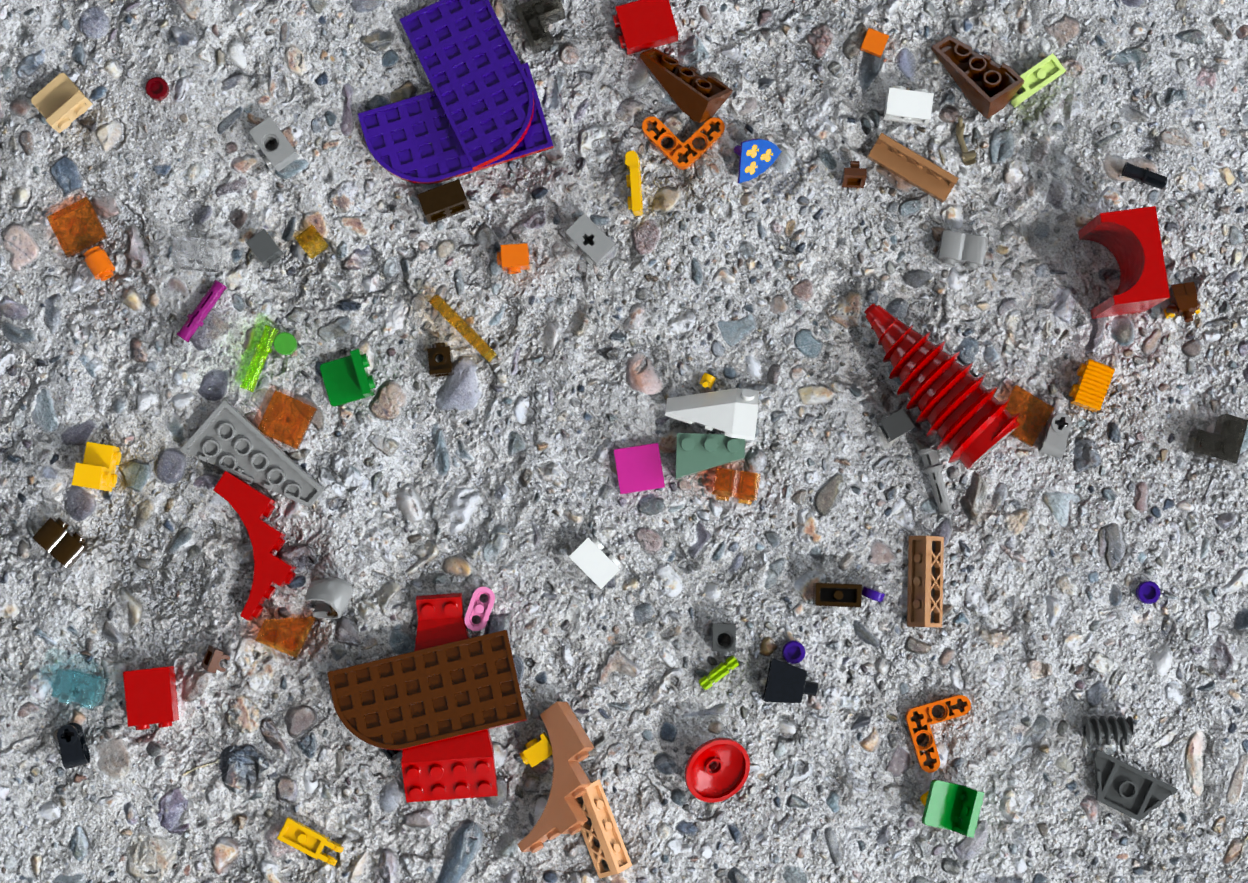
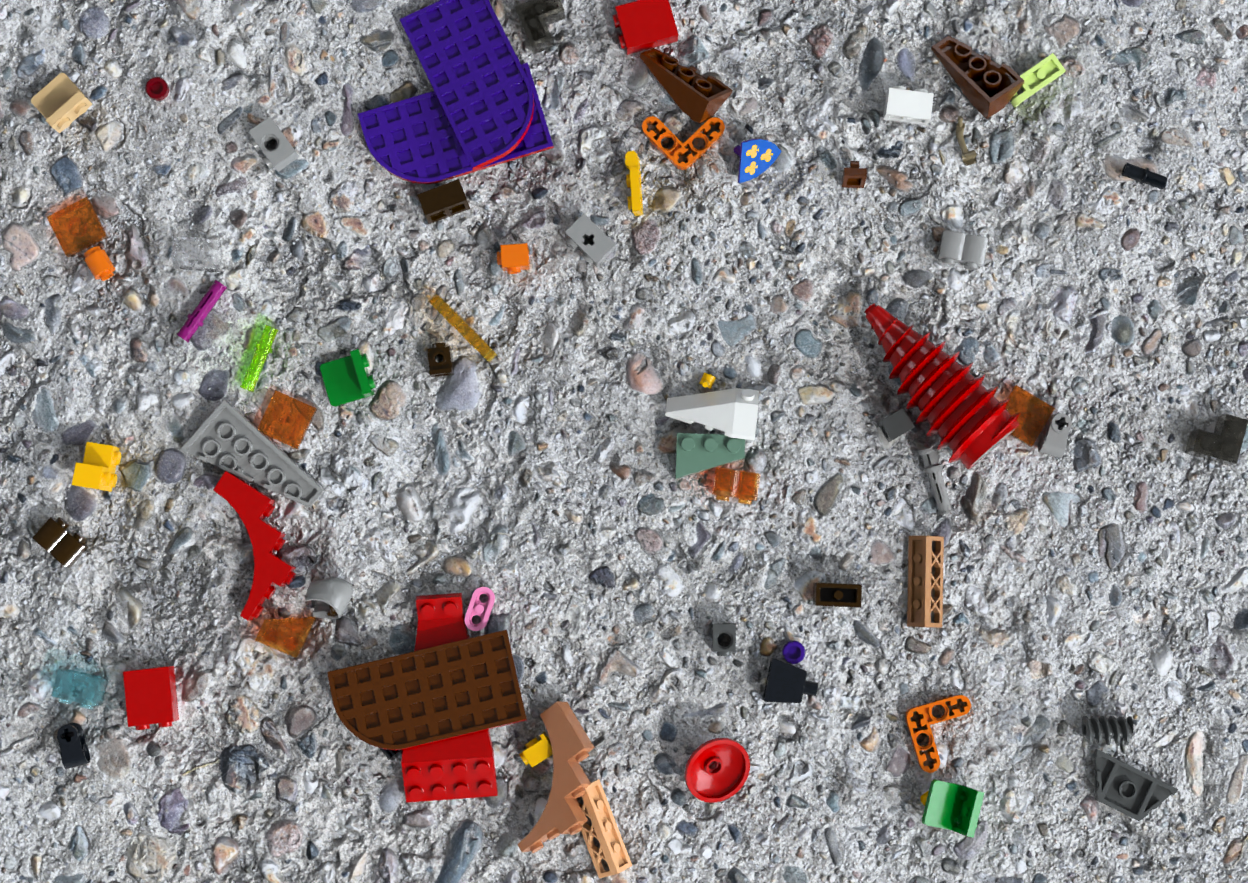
reddish brown tile [201,645,230,673] -> none
dark grey brick [246,229,284,267] -> none
bright green tile [274,332,297,356] -> none
yellow hinge [277,817,344,866] -> none
clear yellow slope [295,225,328,259] -> none
white brick [569,538,620,589] -> none
dark pink tile [614,443,665,494] -> none
lime axle [698,655,739,690] -> none
orange tile [860,28,889,58] -> none
dark purple tile [862,586,885,602] -> none
medium nougat fence [867,133,959,203] -> none
light orange brick [1069,359,1115,412] -> none
red piece [1078,206,1170,319] -> none
dark purple tile [1136,581,1160,604] -> none
reddish brown piece [1164,282,1201,322] -> none

